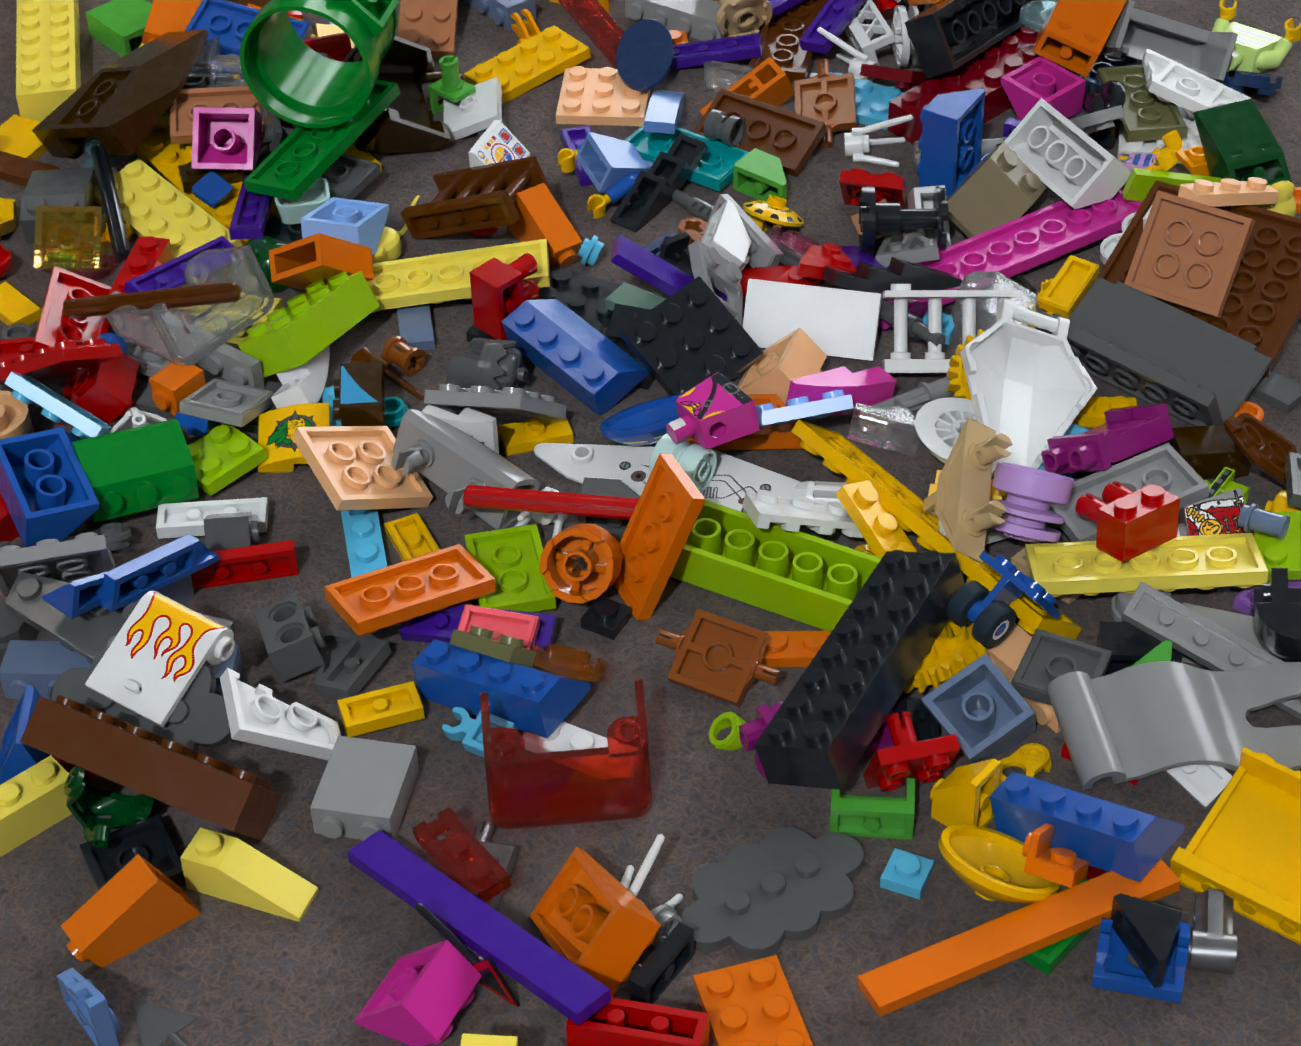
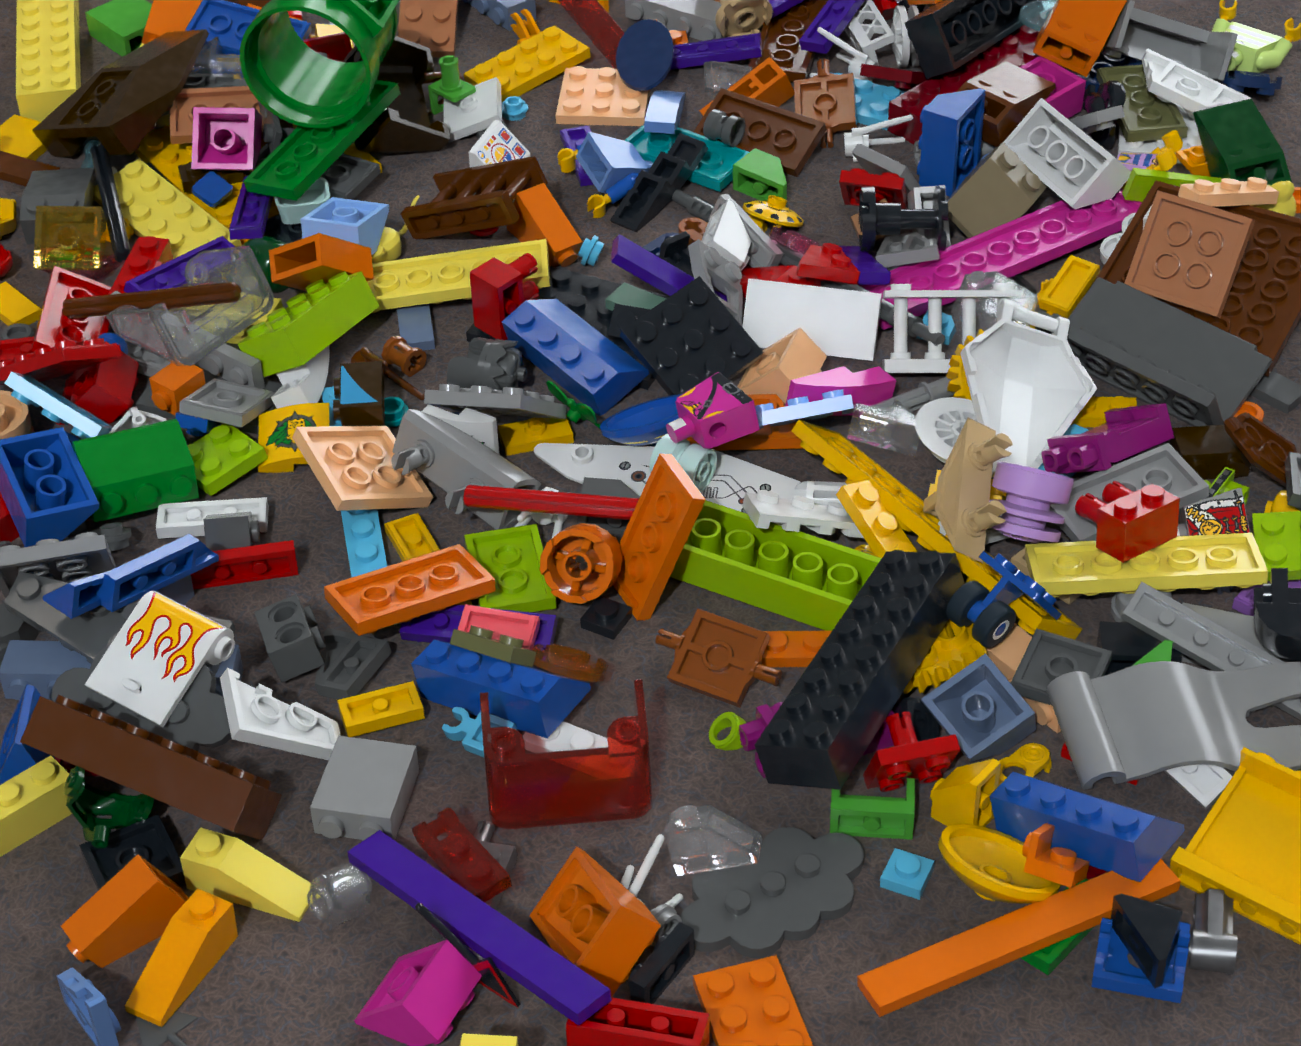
black slope [821,257,962,293] -> none
sand blue pin [1238,503,1290,539] -> none
none -> light orange slope [125,888,238,1027]
none -> clear head [307,863,372,925]
none -> medium azure plate [502,96,528,121]
none -> green piece [546,380,601,428]
none -> clear slope [664,805,763,876]
none -> light grey tile [852,144,921,194]
none -> reddish brown slope [957,61,1056,147]

